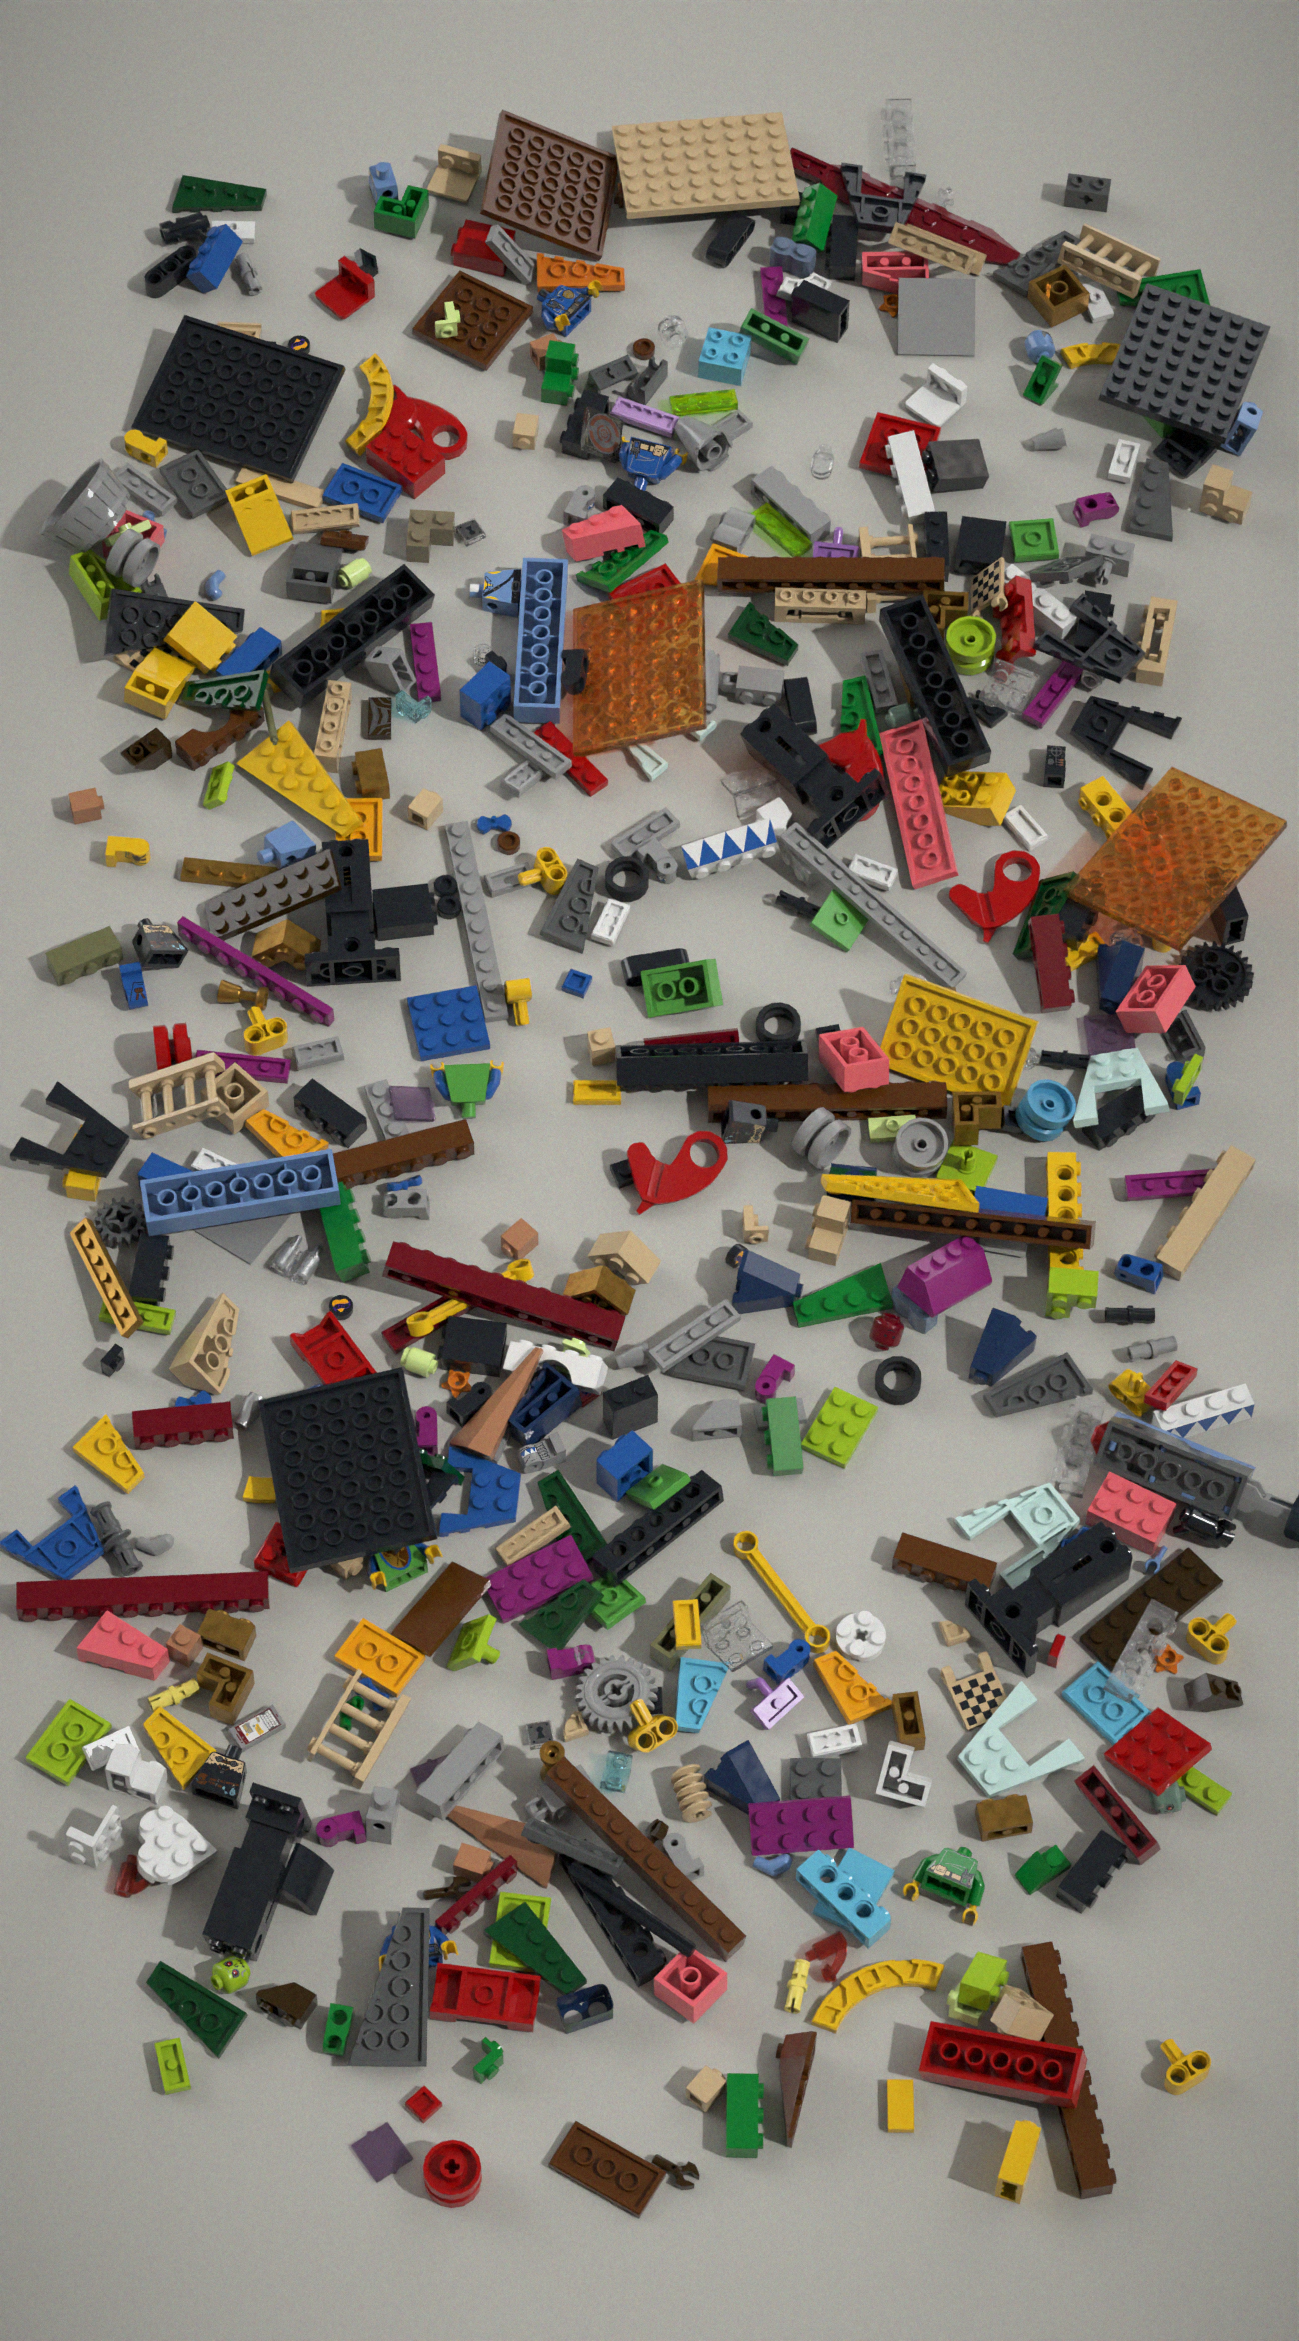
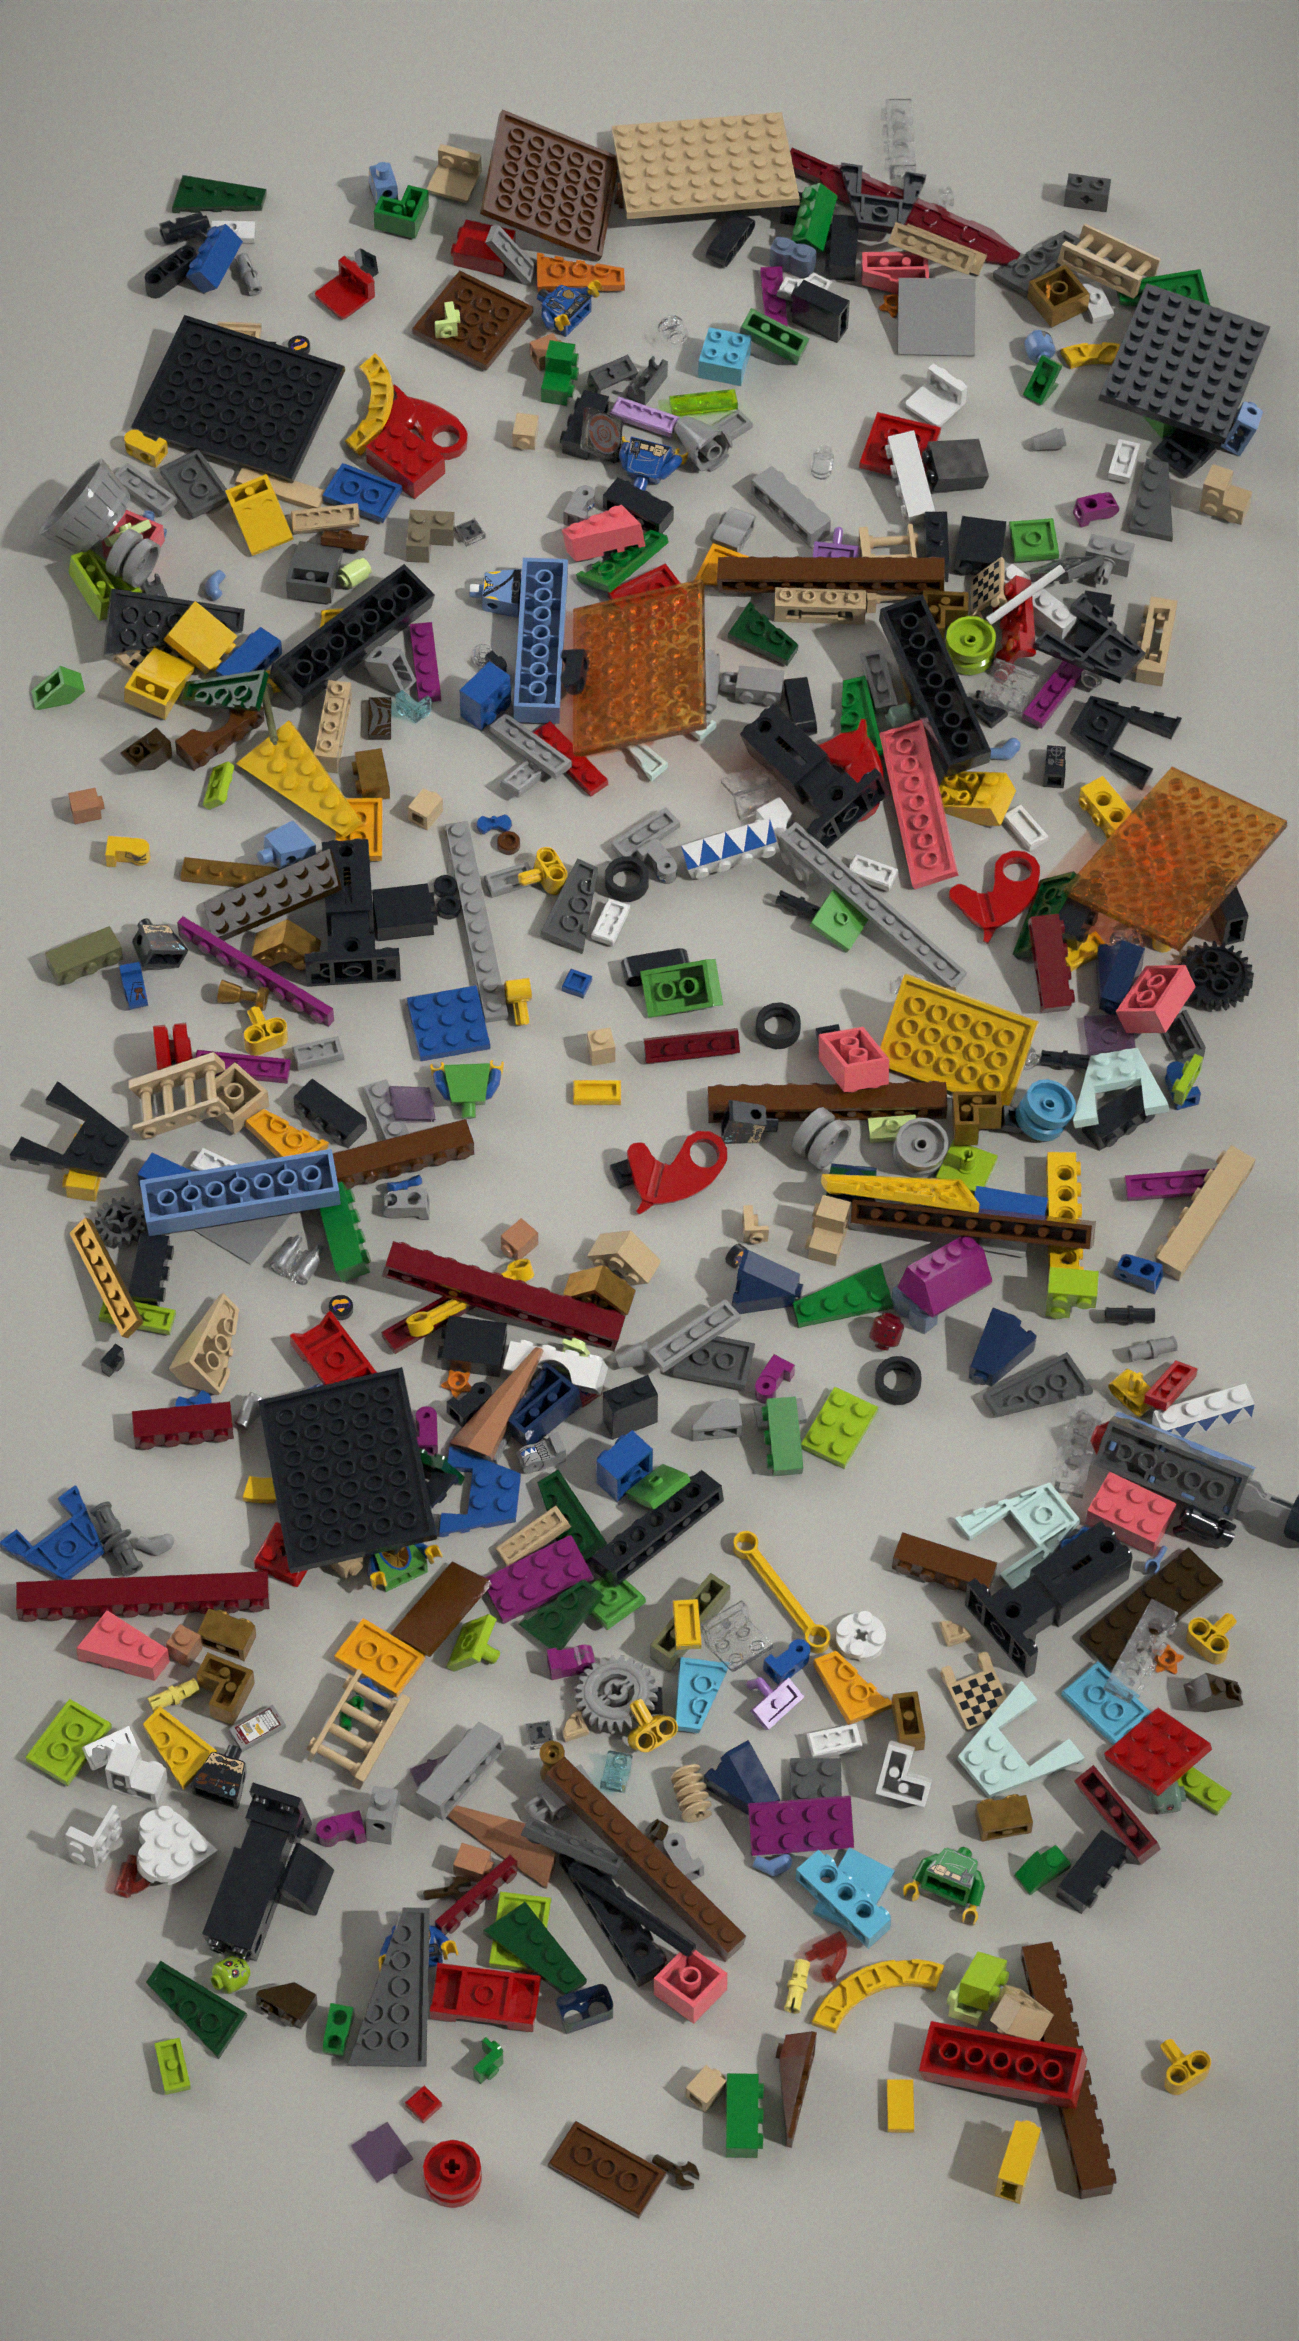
yellow wing [73,1414,145,1494] -> none
yellowish green brick [400,1347,439,1378] -> none
black brick [615,1040,808,1089] -> none
reddish brown tile [633,338,655,360] -> none
clear neon green plate [751,502,812,557] -> none
red tile [1047,1634,1066,1668] -> none
none -> bright green slope [31,666,85,710]
none -> white bar [986,565,1065,625]
none -> medium blue arm [990,738,1021,760]

